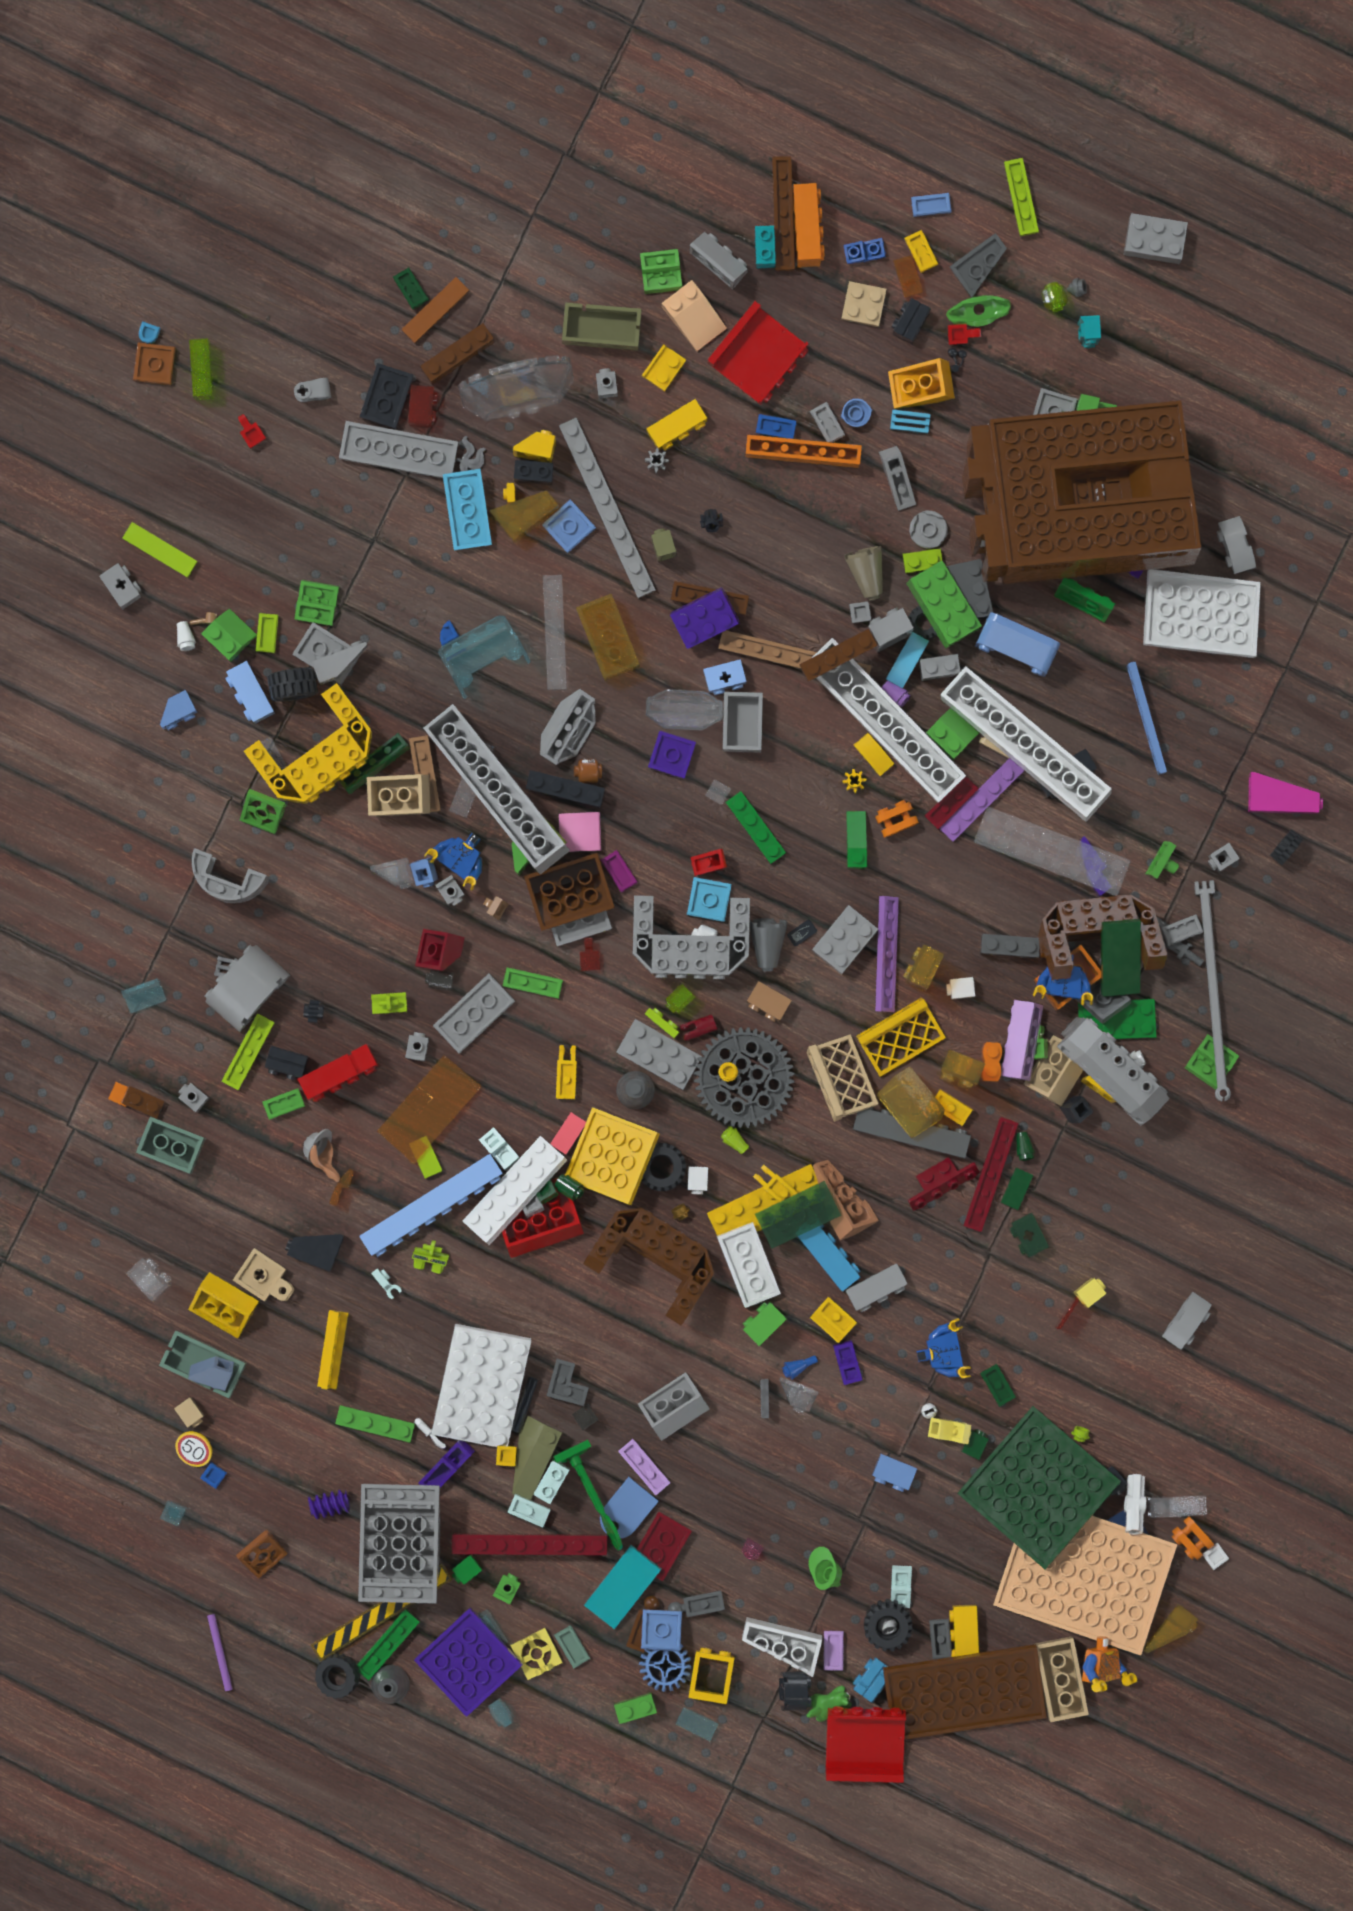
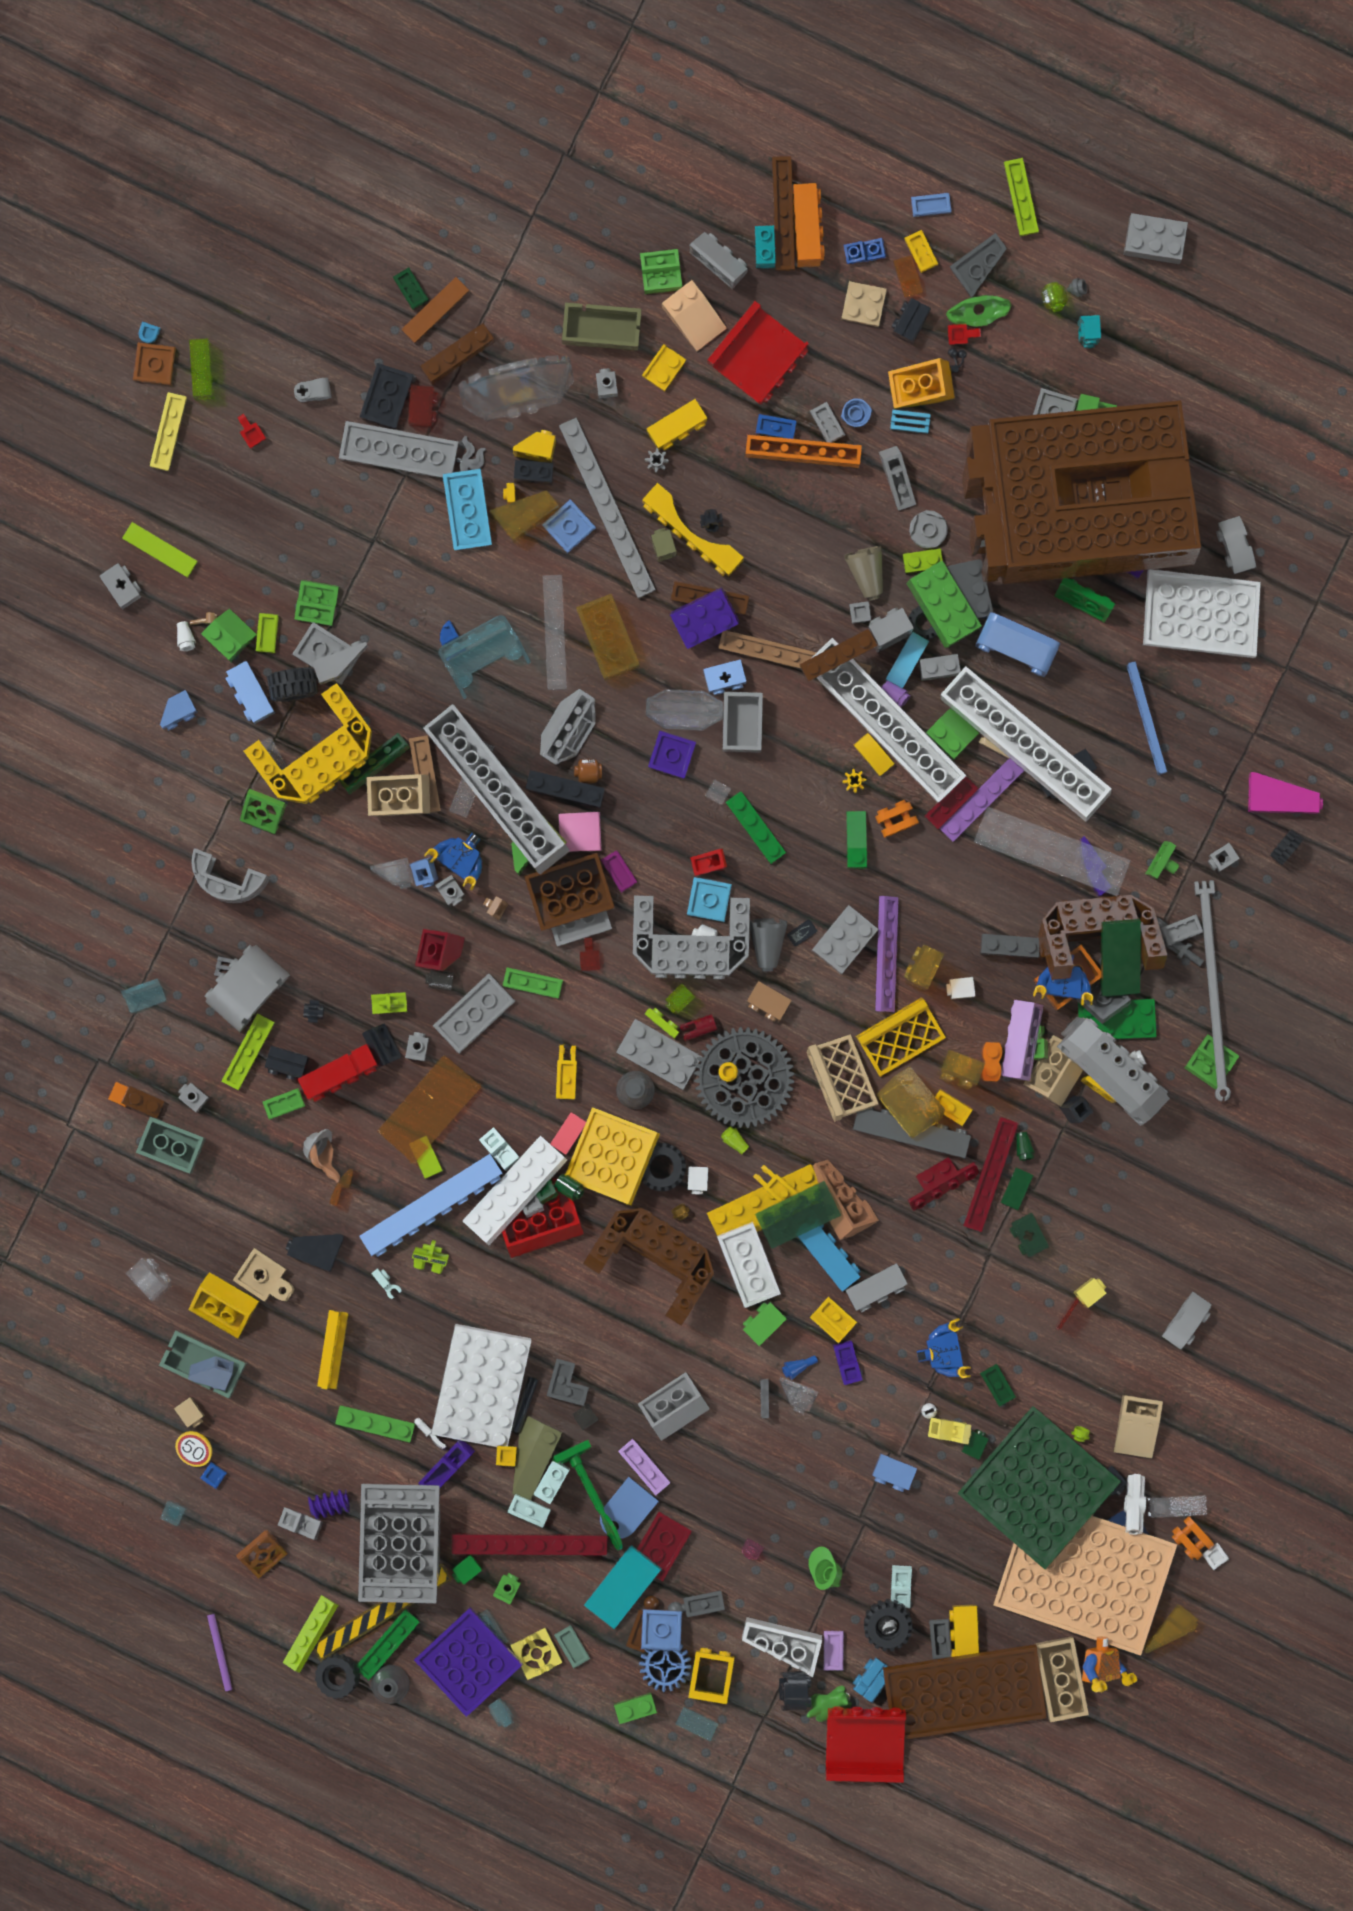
none -> light yellow plate [150,392,187,471]
none -> light grey slope [278,1507,323,1540]
none -> lime plate [283,1595,338,1673]
none -> black plate [362,1023,402,1068]
none -> yellow arch [642,483,744,577]
none -> tan slope [1114,1395,1163,1458]

